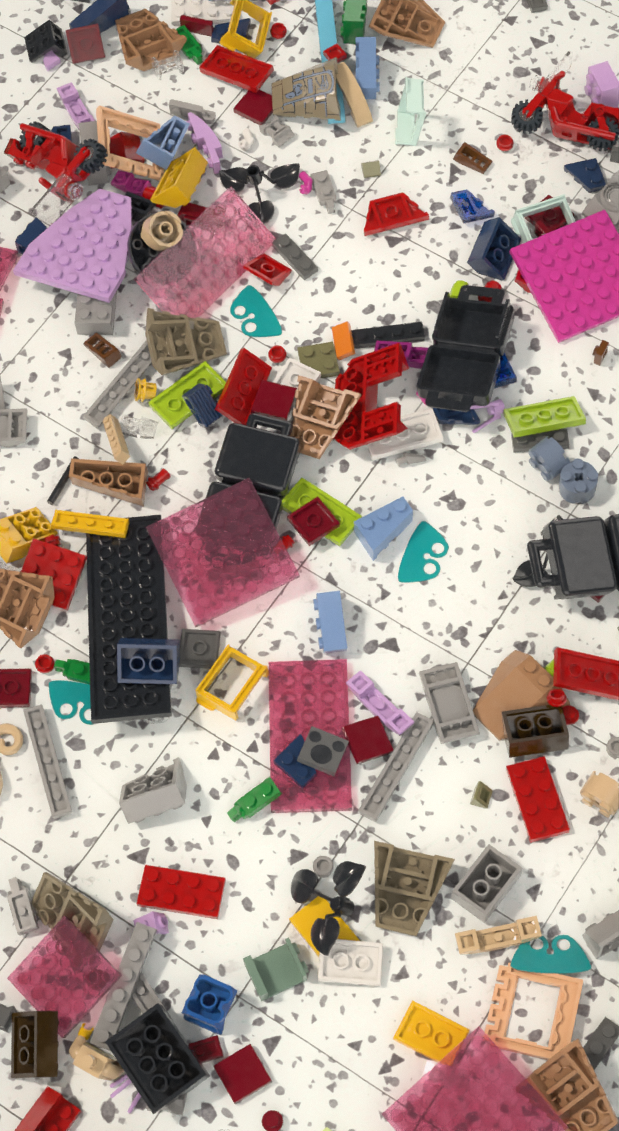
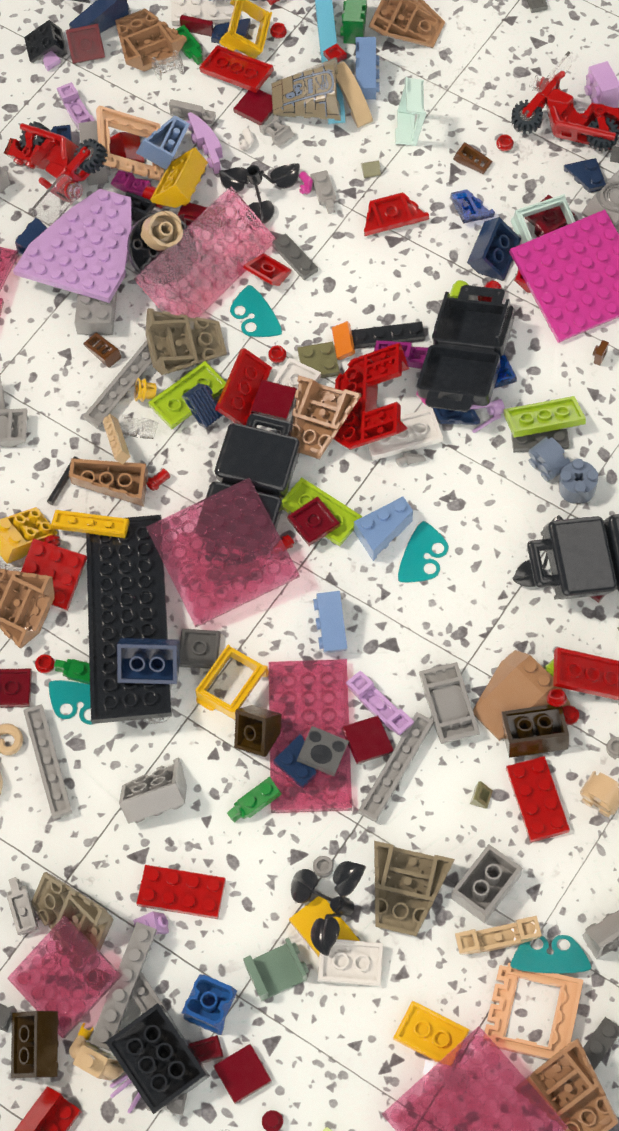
none -> dark brown slope [234,705,282,757]

